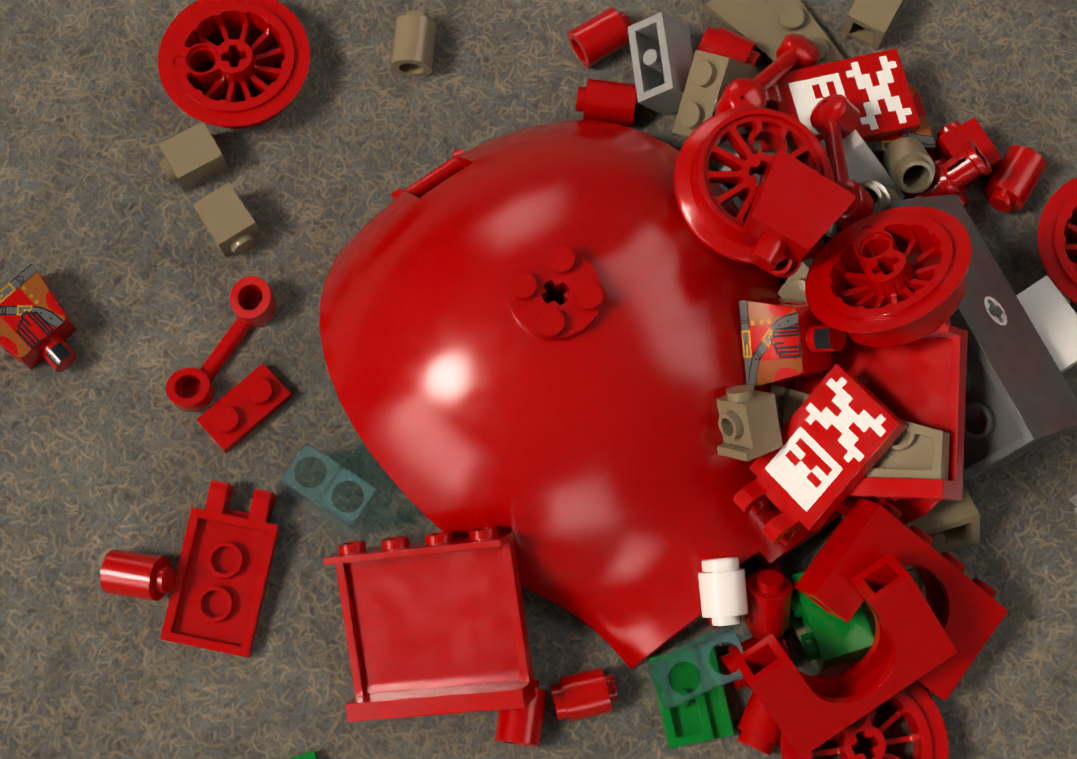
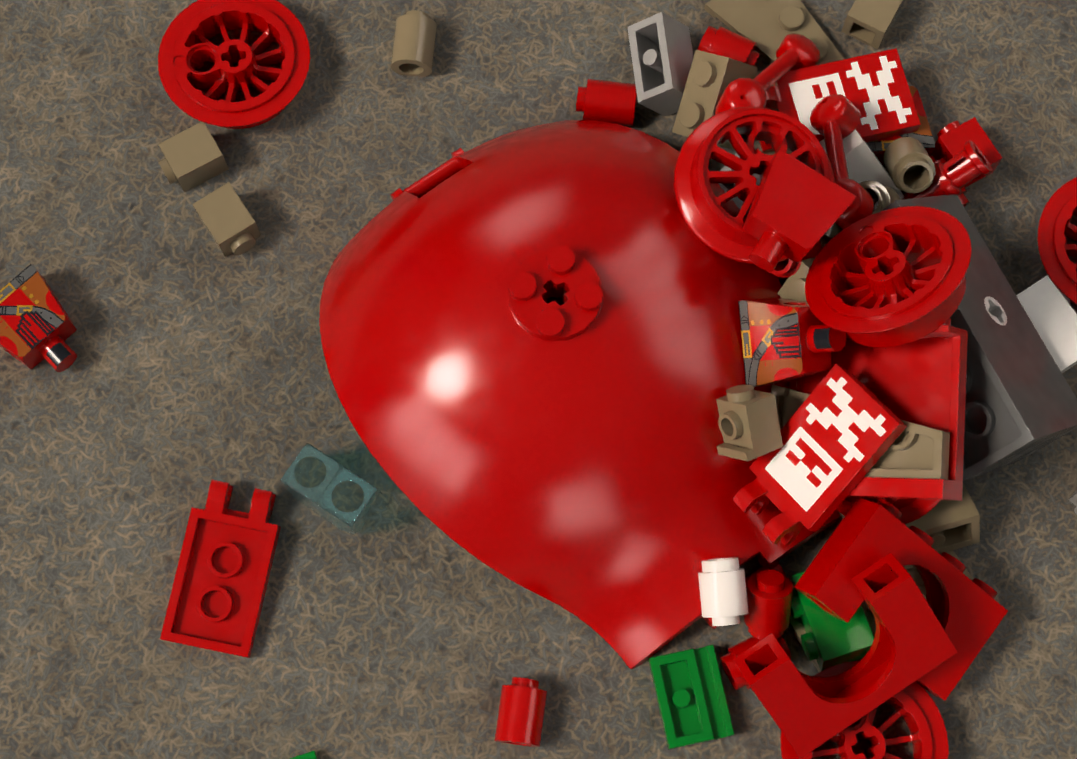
red brick [100,549,175,601] -> none
red piece [166,276,276,412] -> none
red plate [196,363,292,453] -> none
red panel [323,526,537,722] -> none
red brick [549,667,619,723] -> none
red brick [567,7,632,68] -> none
clear light blue piece [648,627,745,708] -> none
red brick [737,691,781,756] -> none
red brick [984,145,1047,213] -> none

